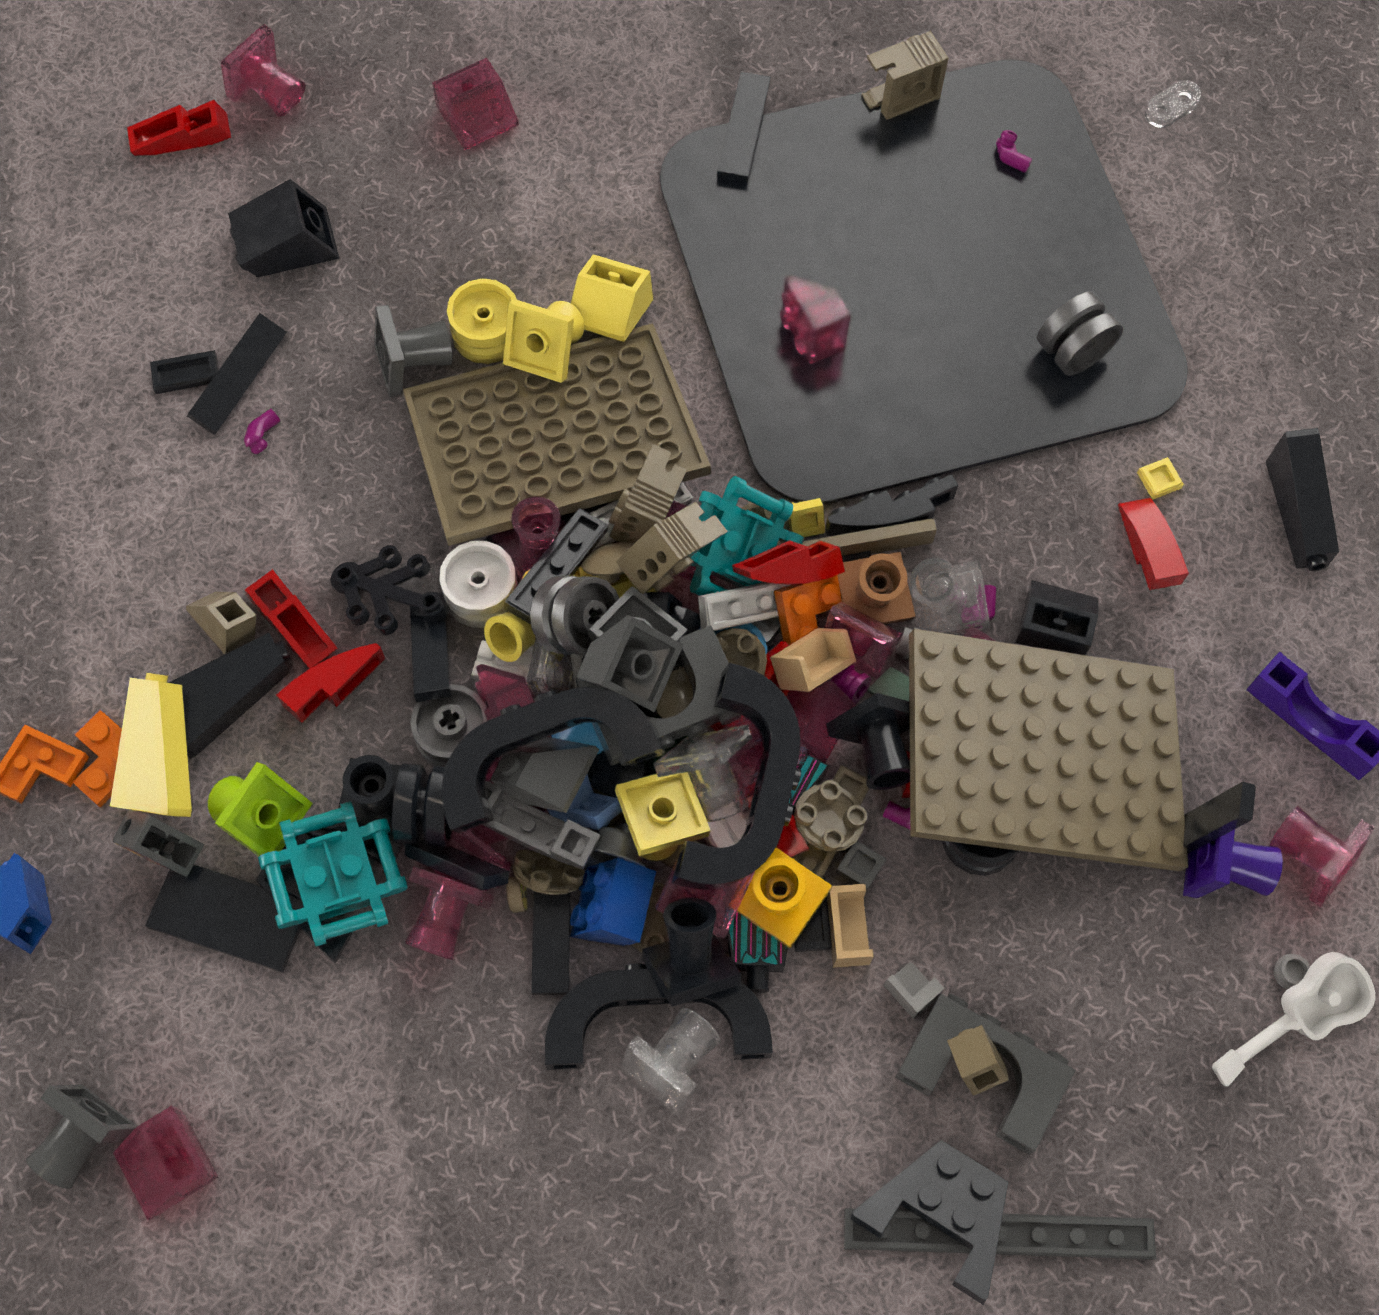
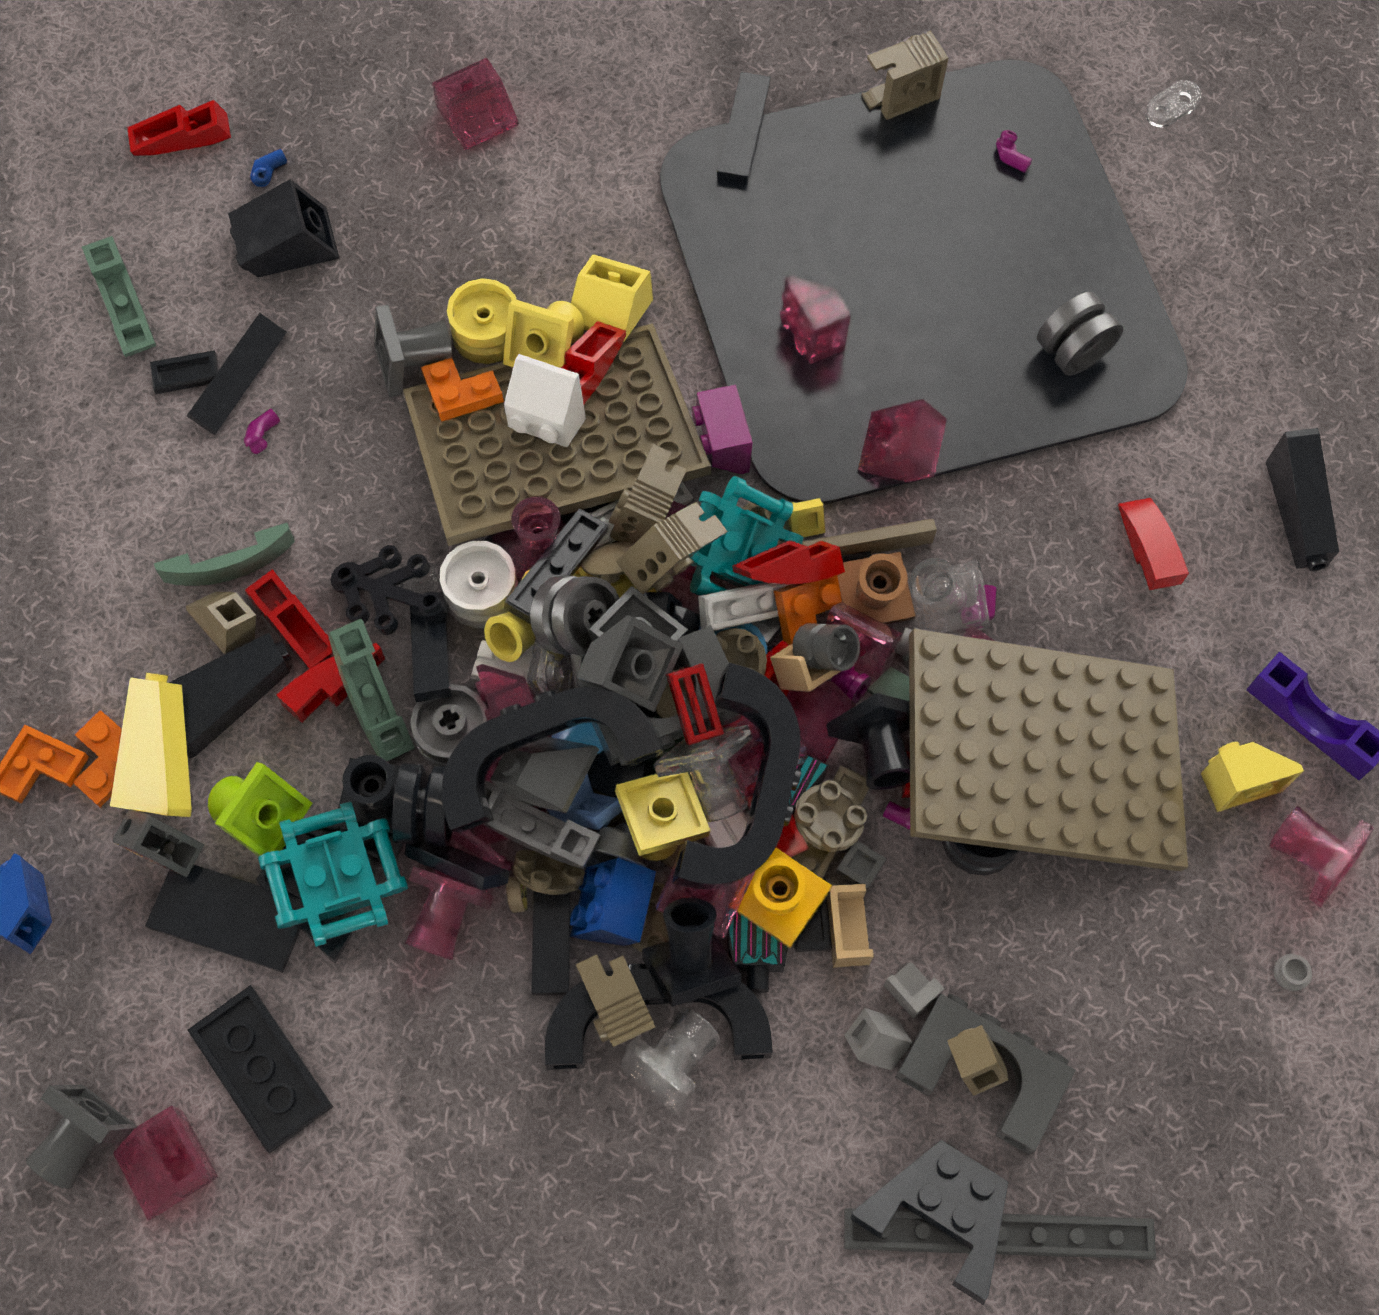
clear pink plant [220,24,306,117] -> none
black slope [825,474,958,536] -> none
black slope [1015,580,1098,655] -> none
light yellow tile [1137,457,1184,500] -> none
black tile [1183,781,1256,854] -> none
dark purple plant [1183,829,1283,898] -> none
white piece [1212,952,1375,1086] -> none
none -> sand green slope [82,236,156,357]
none -> sand green slope [154,523,295,586]
none -> black tile [188,985,334,1153]
none -> blue arm [250,149,287,187]
none -> sand green slope [328,619,415,761]
none -> orange plate [421,358,504,422]
none -> white slope [504,354,586,447]
none -> red slope [561,321,626,404]
none -> dark tan piece [575,954,655,1047]
none -> red tile [666,663,724,745]
none -> magenta slope [691,384,753,474]
none -> dark grey wheel [793,623,860,671]
none -> light grey panel [844,1008,912,1070]
none -> clear pink slope [858,399,947,482]
none -> light yellow slope [1201,742,1304,812]

